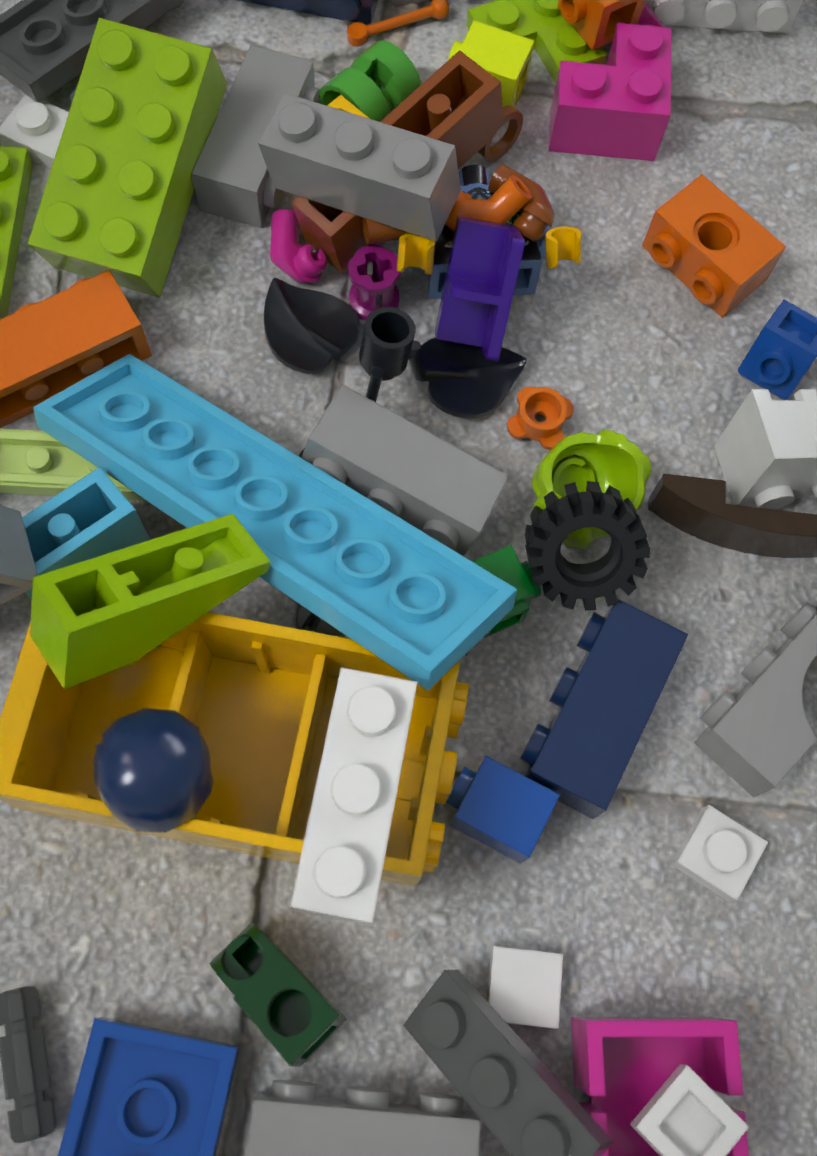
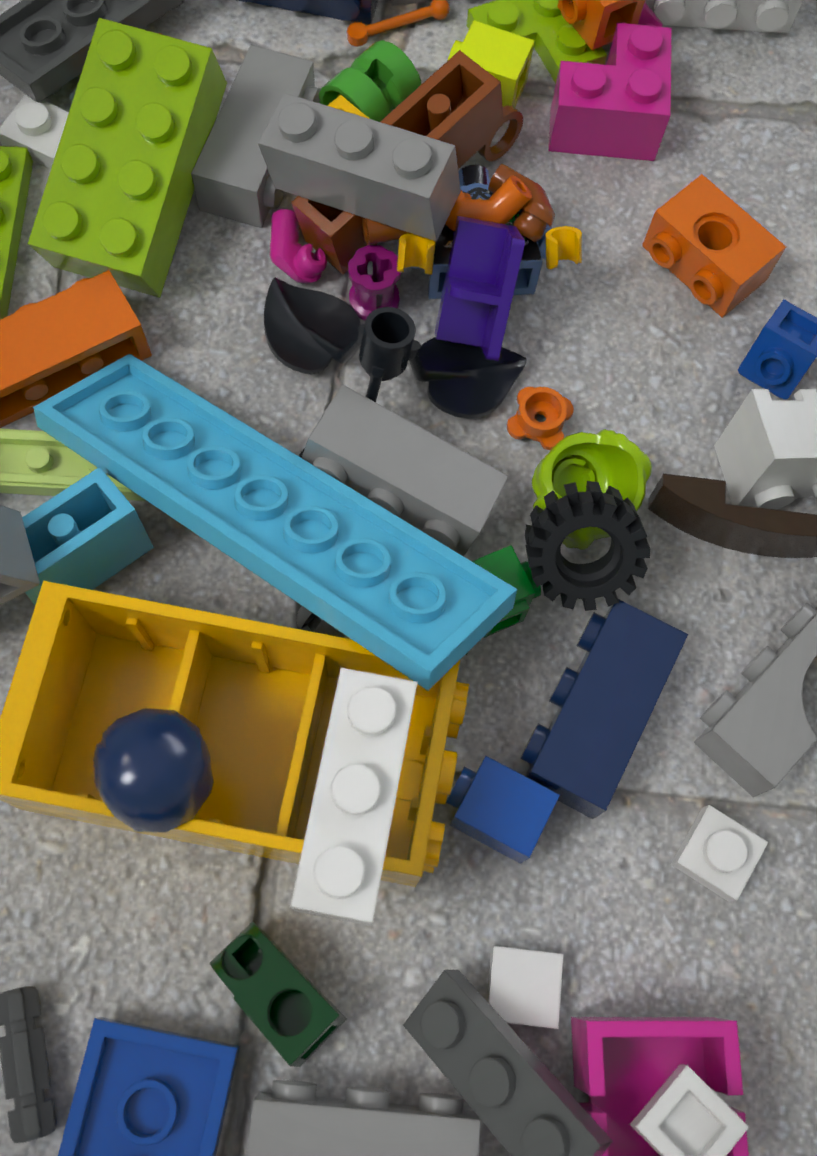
lime slope [30,514,271,689] -> none

